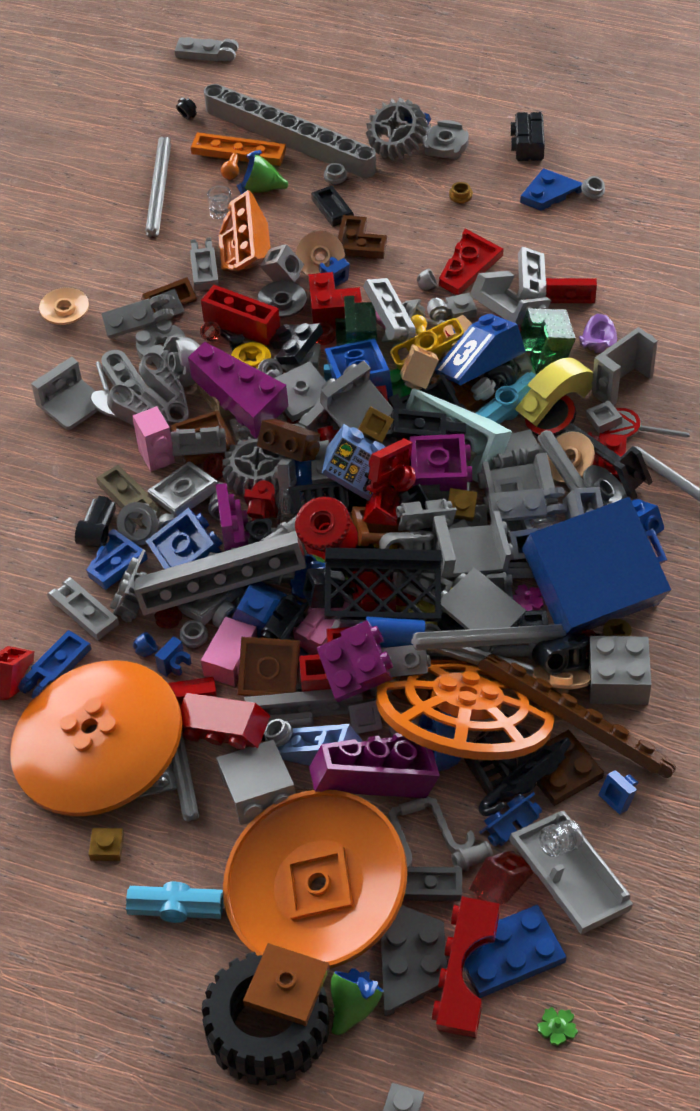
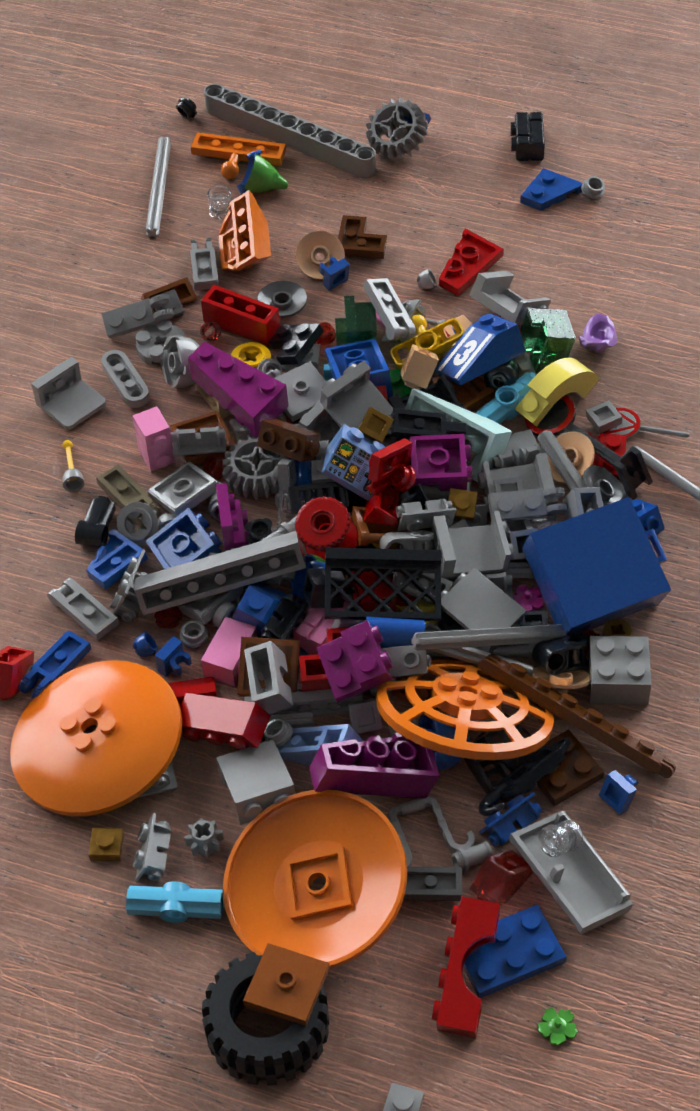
light nougat dish [39,288,89,325] -> none
piece [91,361,124,417] -> none
light grey connector [107,352,189,427] -> none
light grey axle [172,733,199,822] -> none
light grey hinge [175,37,239,61] -> none
black hand [217,328,245,351] -> none
red hips [244,480,279,521] -> none
light grey brick [260,244,304,282] -> none
red brick [308,272,363,330] -> none
black tile [311,185,354,227] -> none
red plate [317,426,339,442] -> none
light grey plate [324,163,347,185] -> none
bright green hat [331,968,384,1035] -> none
dark grey wing [381,905,447,1016] -> none
light grey plate [422,120,469,160] -> none
light grey plate [427,293,477,321] -> none
pearl gold plate [449,182,473,204] -> none
light grey plate [471,377,496,401] -> none
light grey plate [517,247,546,300] -> none
red panel [546,278,597,303] -> none
light grey panel [591,327,658,405] -> none
none -> light grey hinge [62,440,84,492]
none -> light grey hinge [133,813,172,881]
none -> light grey gear [185,818,224,858]
none -> light grey brick [244,641,293,714]

